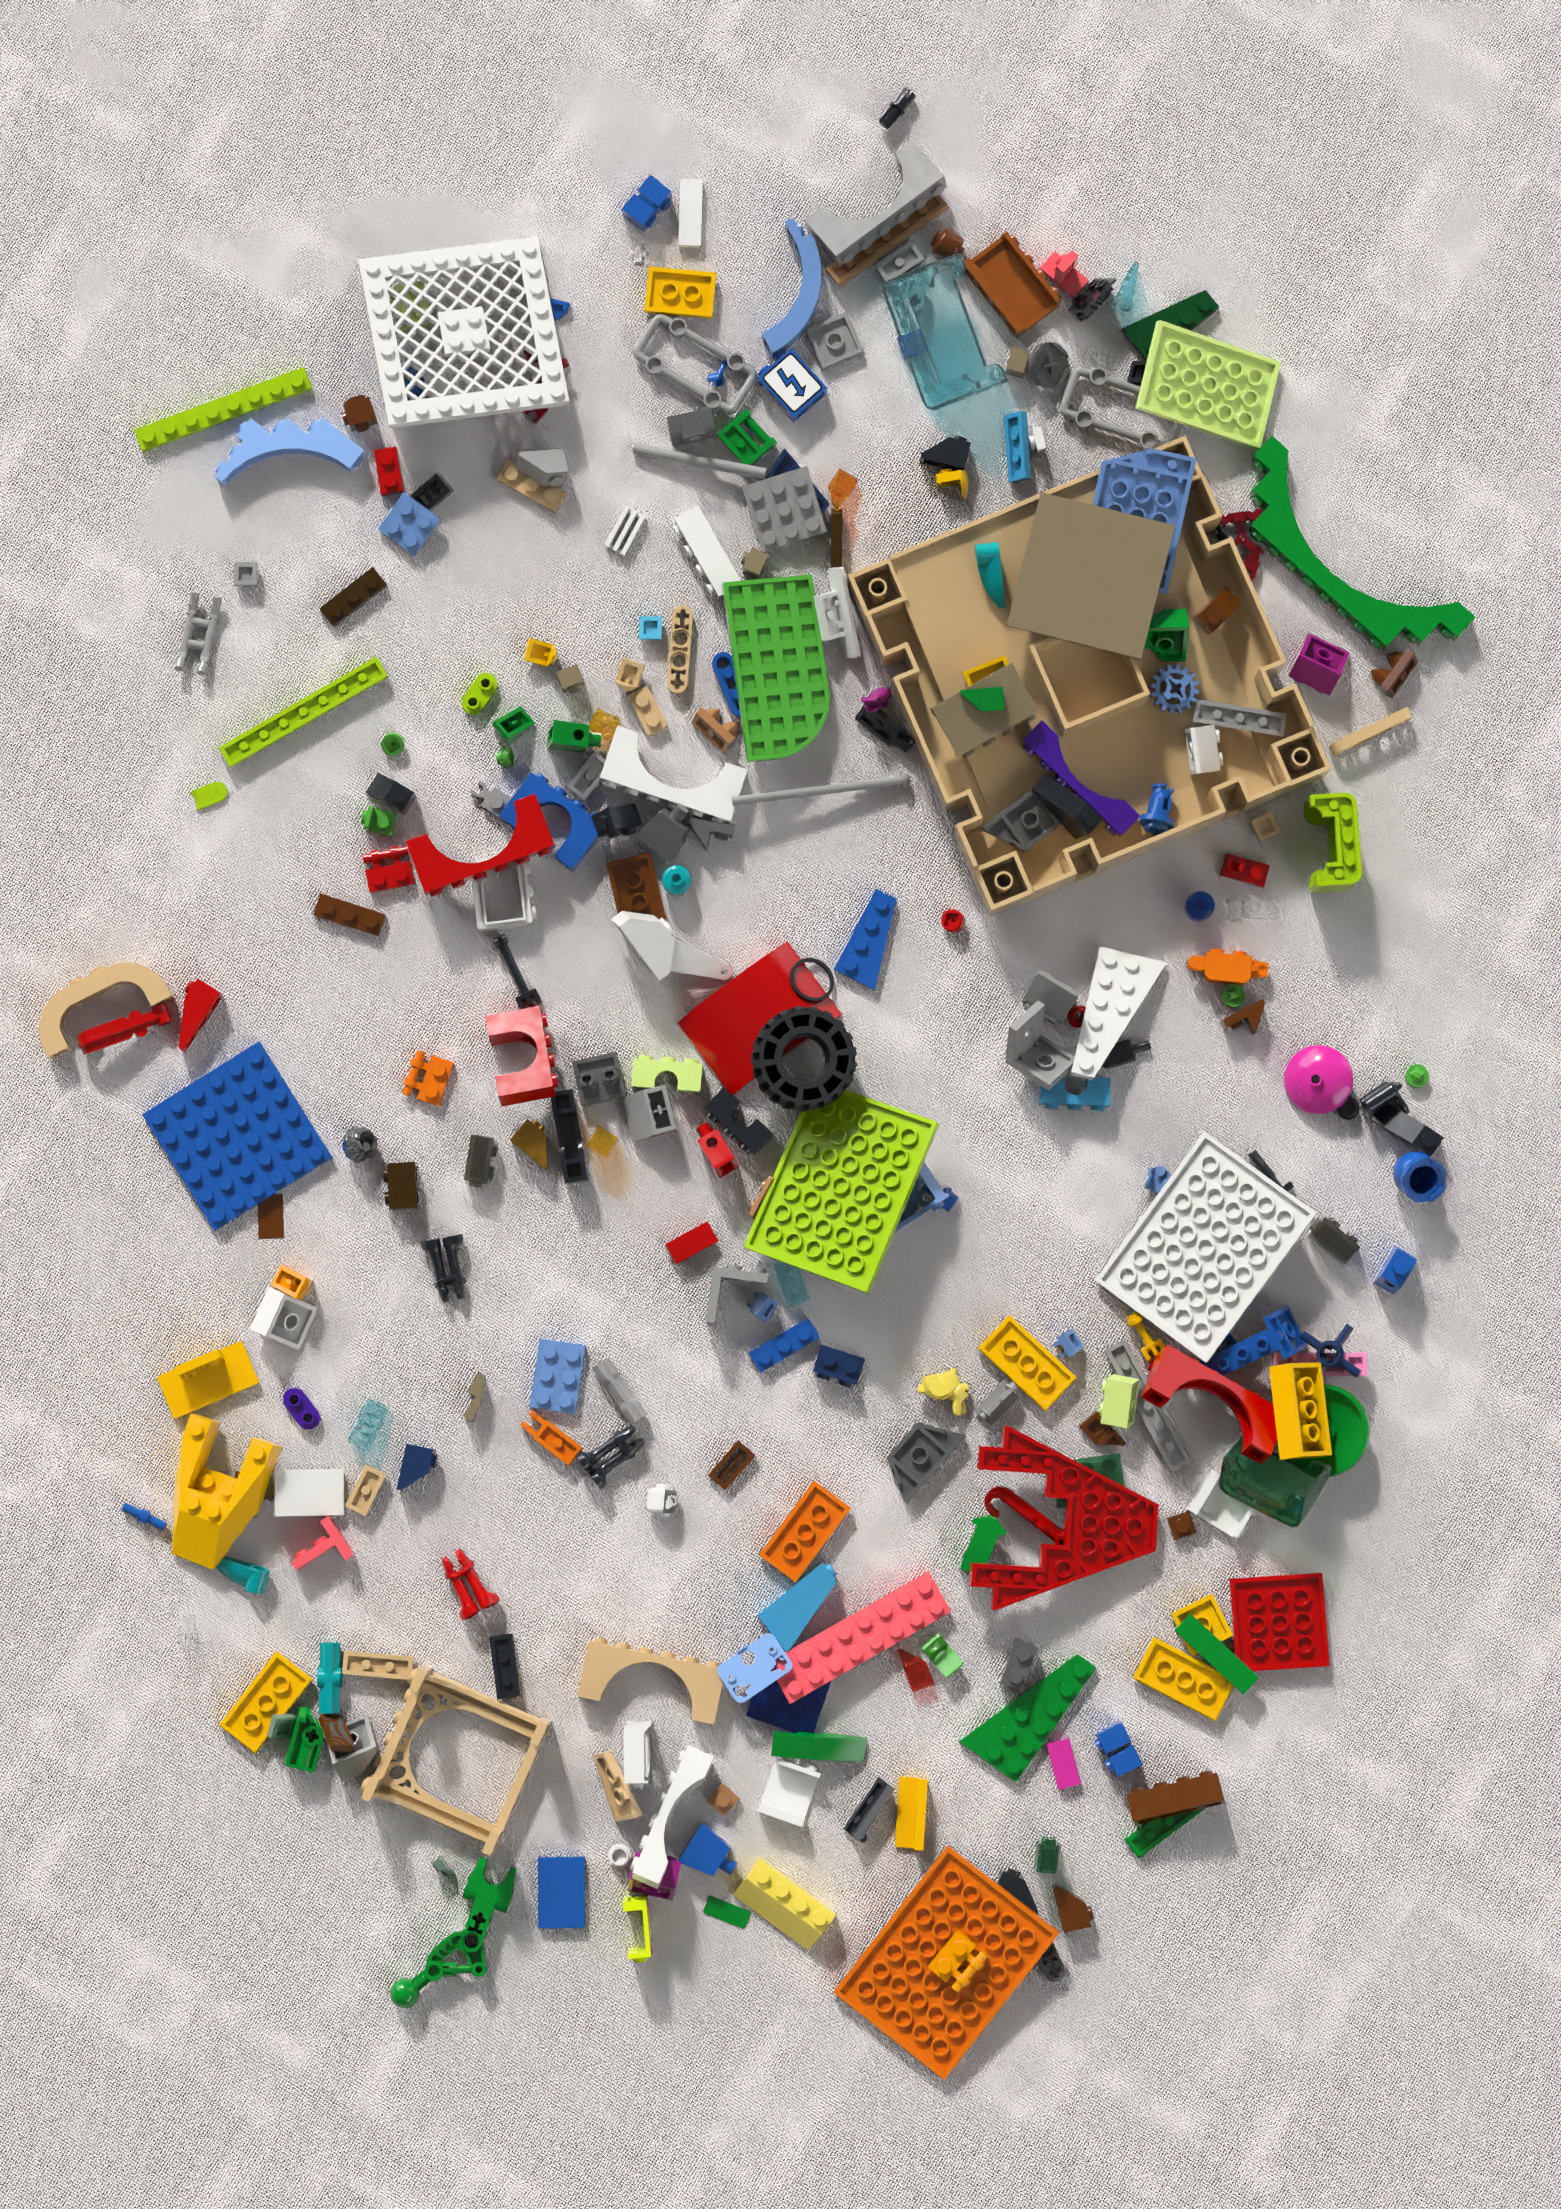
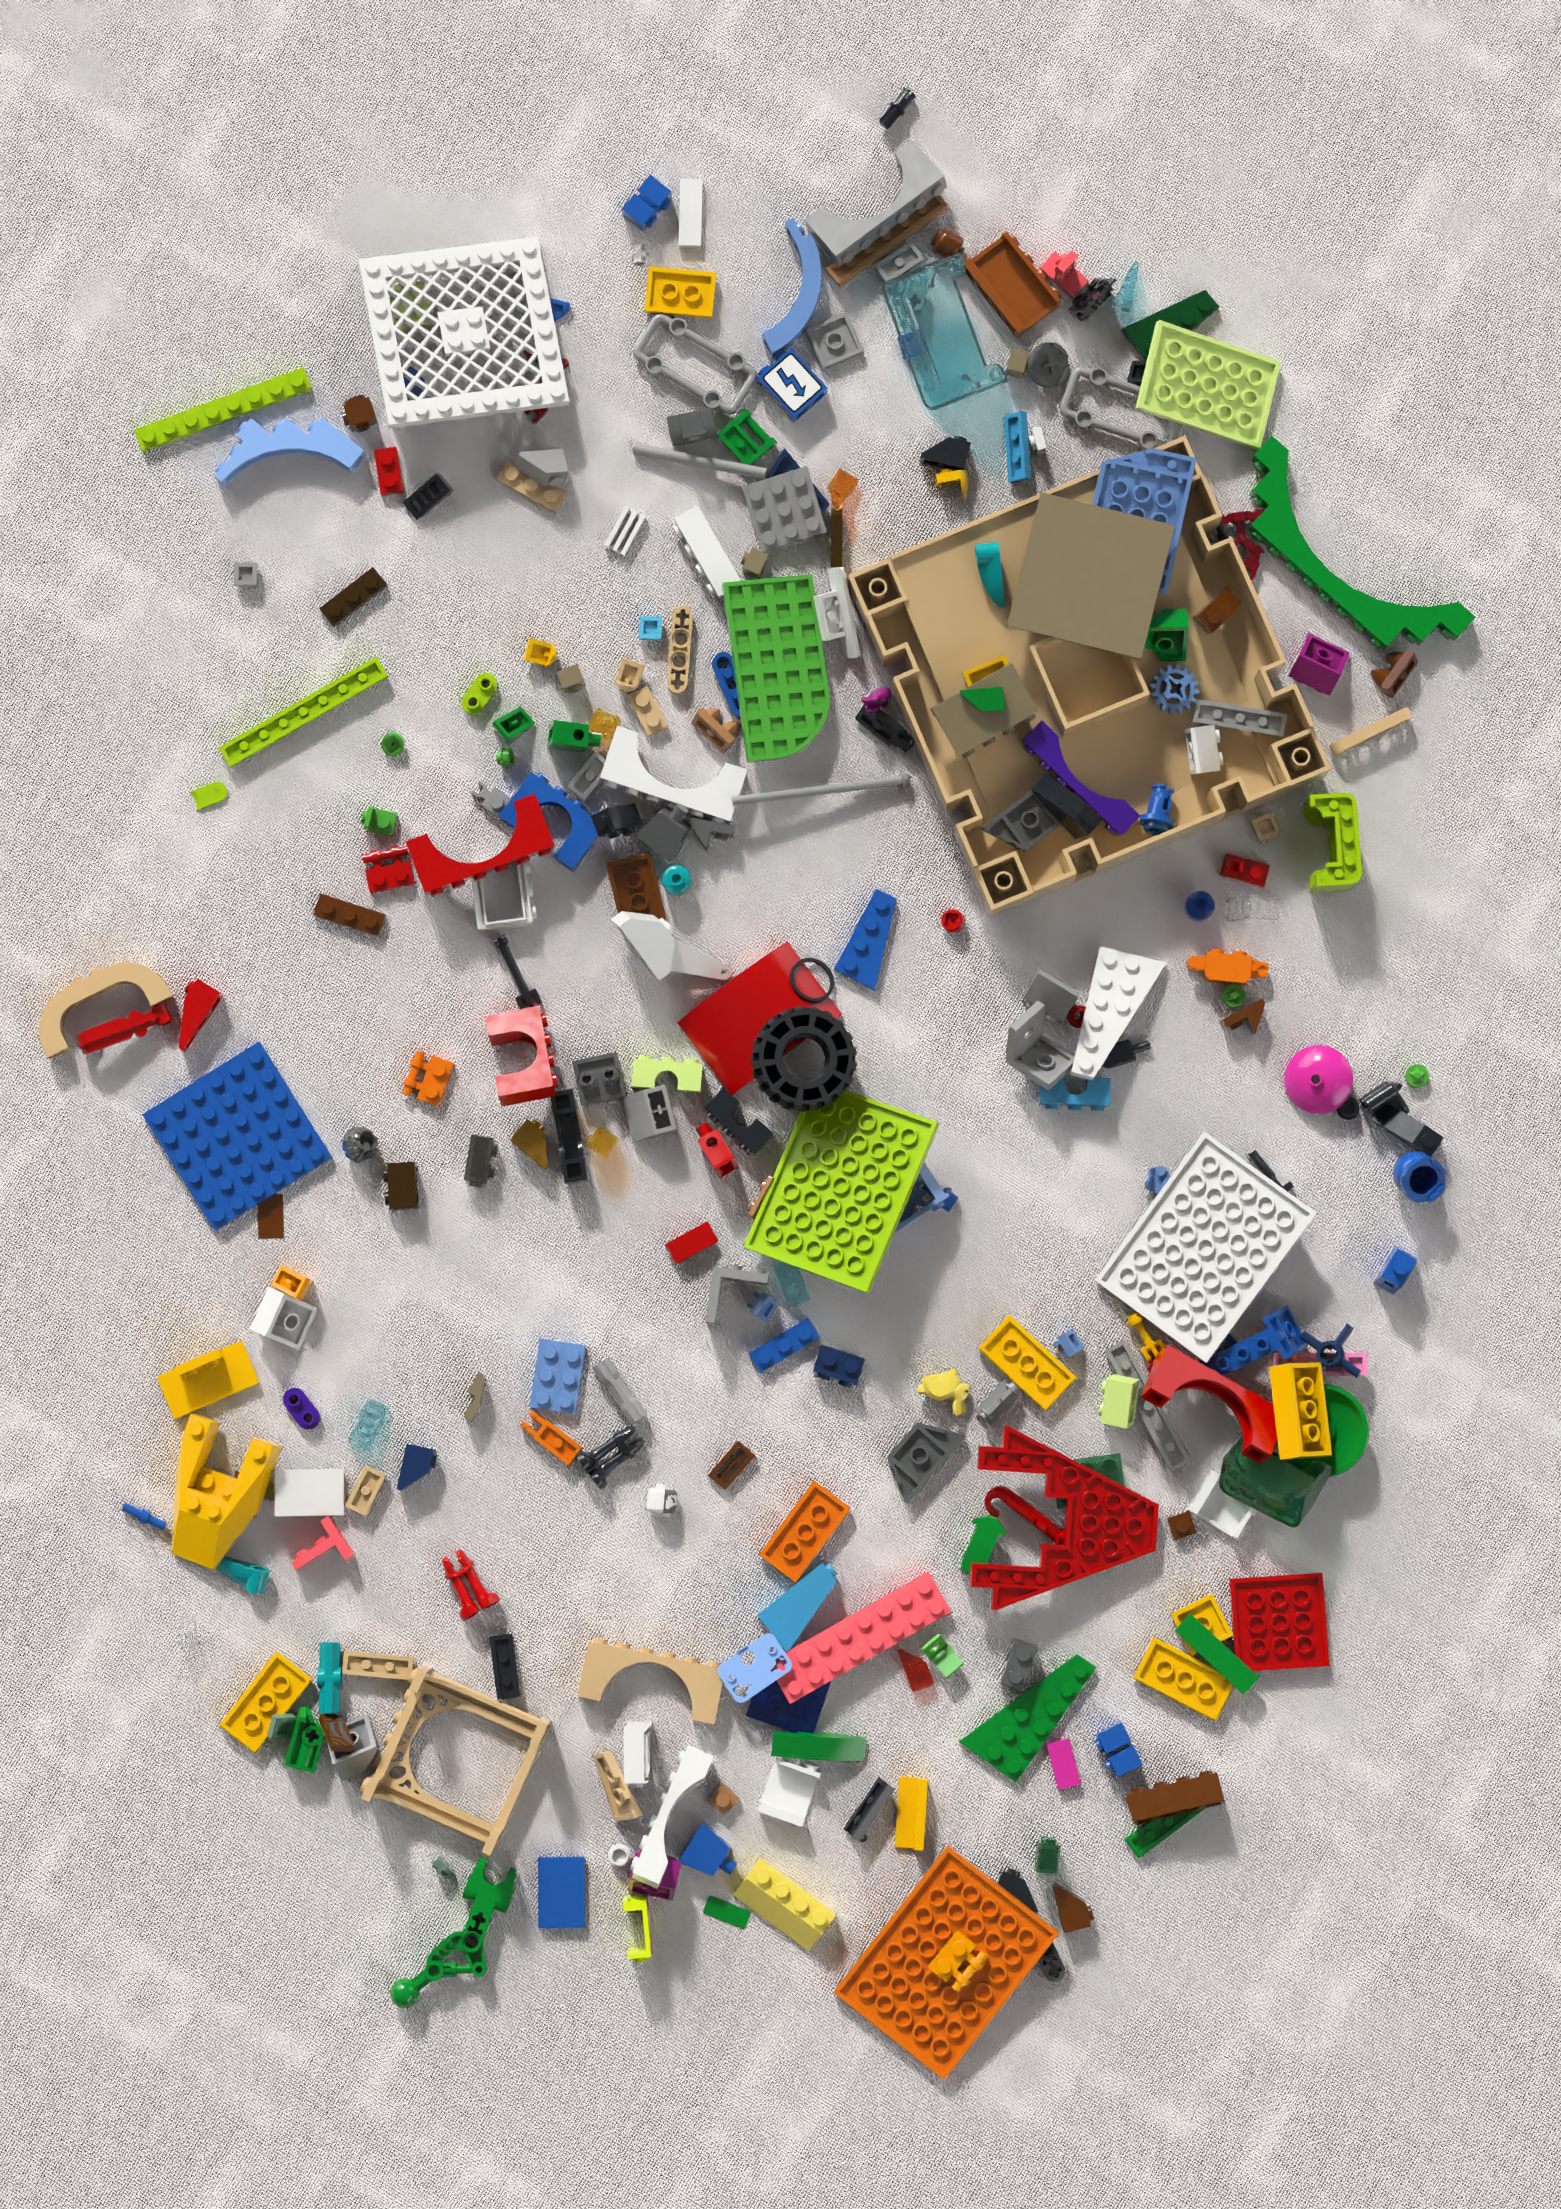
light grey piece [174,591,222,676] -> none
black slope [366,773,417,816] -> none
medium blue plate [378,492,442,556] -> none
black piece [420,1234,466,1303] -> none
blue hand [707,360,727,387] -> none
reddish brown slope [1078,1410,1126,1446] -> none
clear smoke brick [1308,1217,1360,1265] -> none

